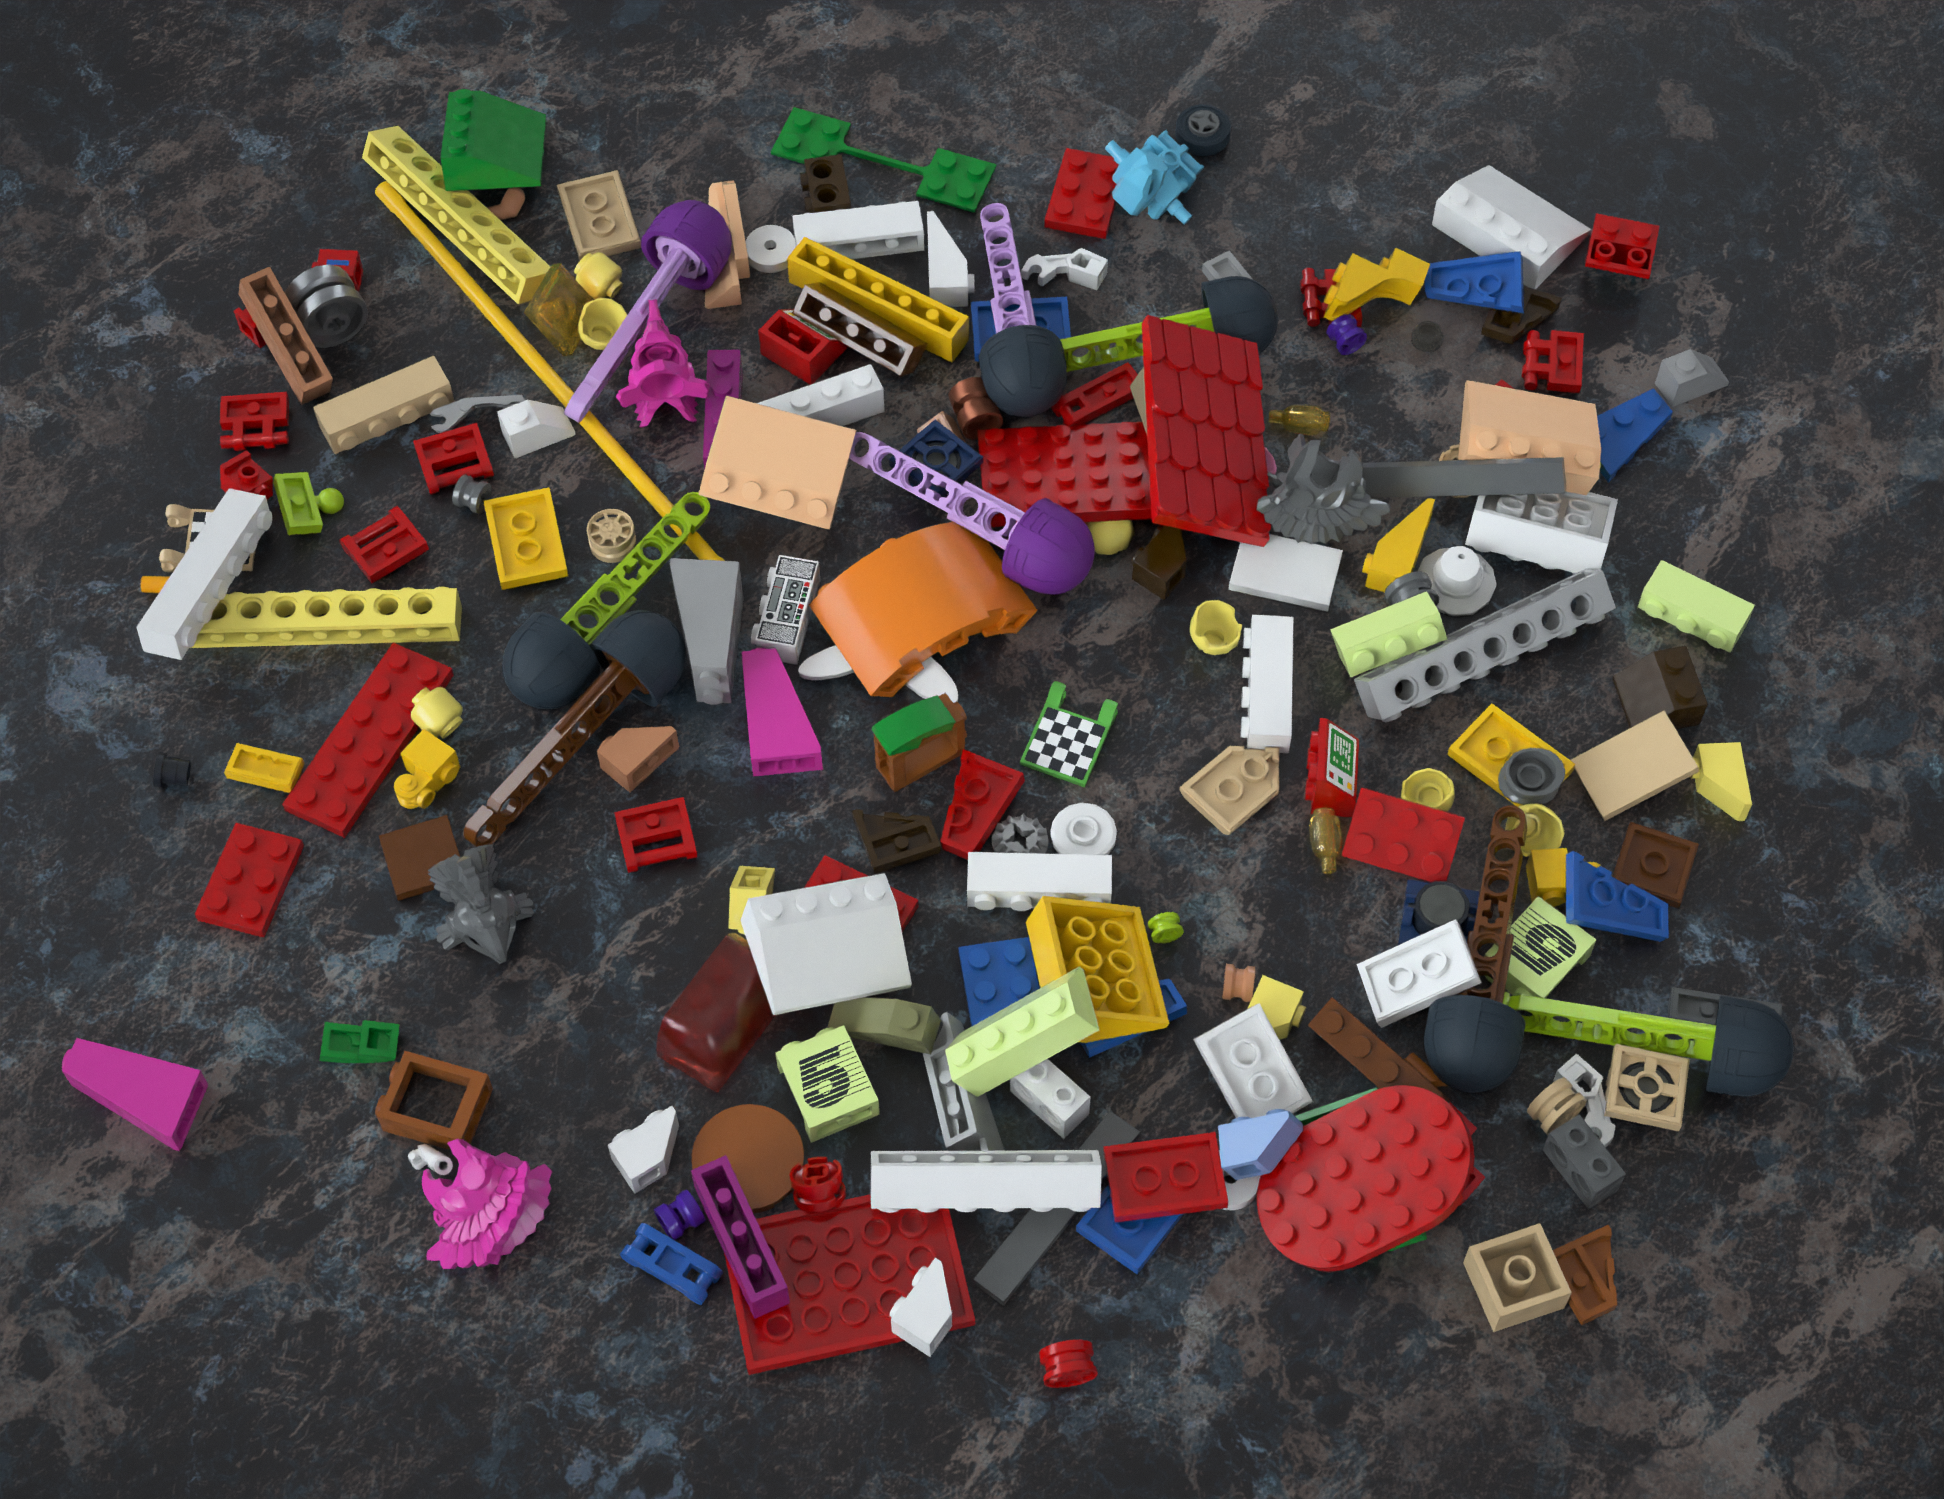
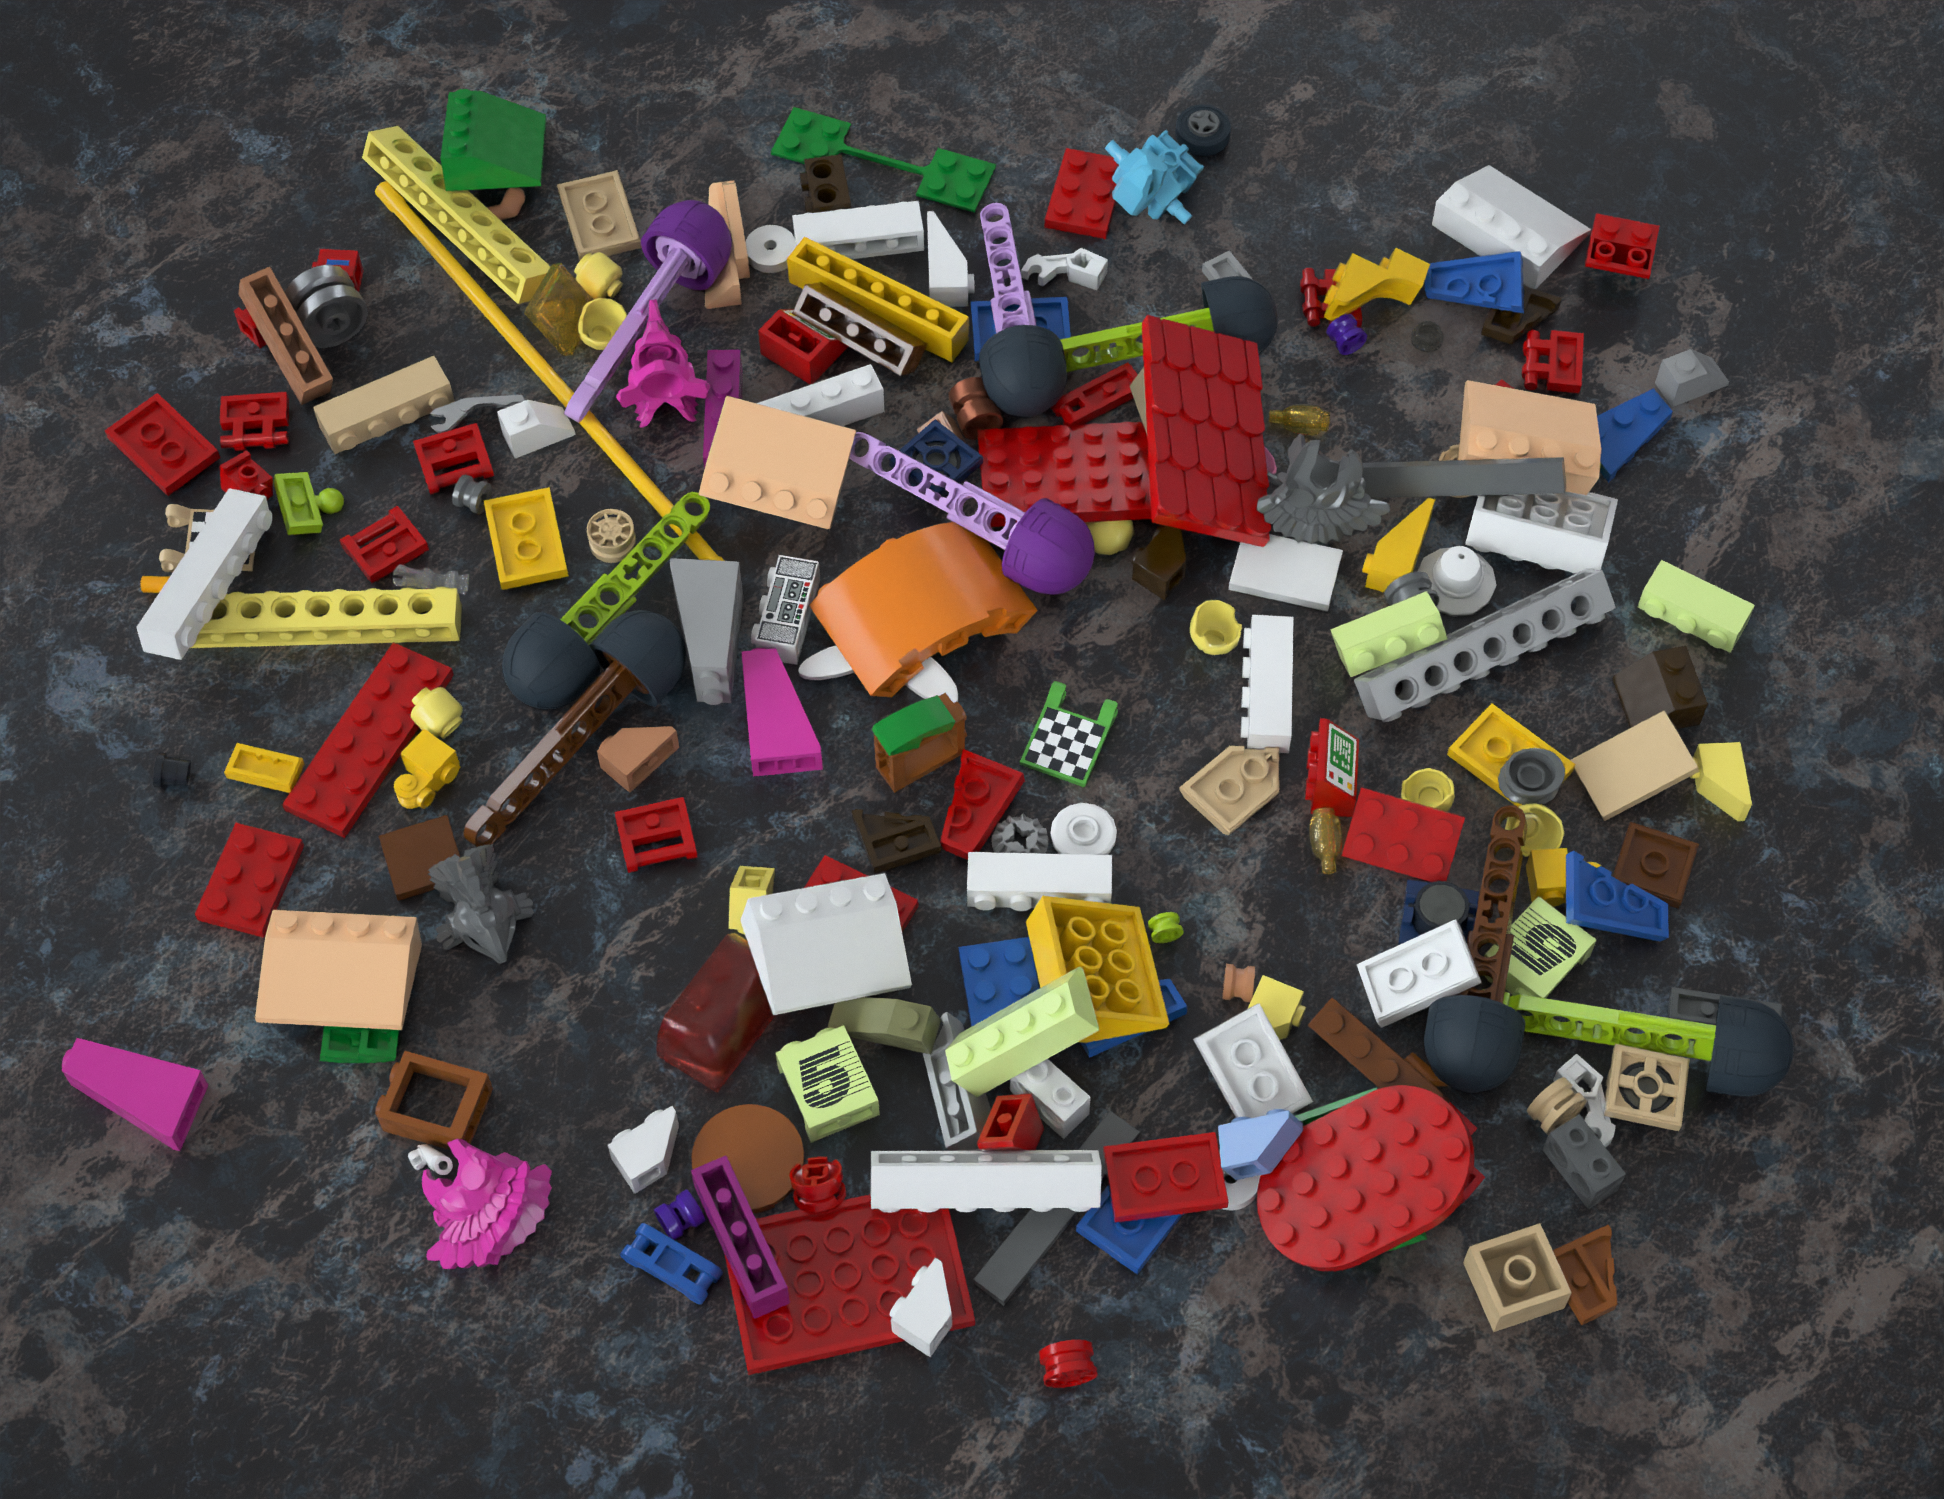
none -> red plate [105,393,221,496]
none -> light nougat slope [255,910,422,1030]
none -> clear piece [393,565,469,594]
none -> red slope [977,1093,1044,1151]

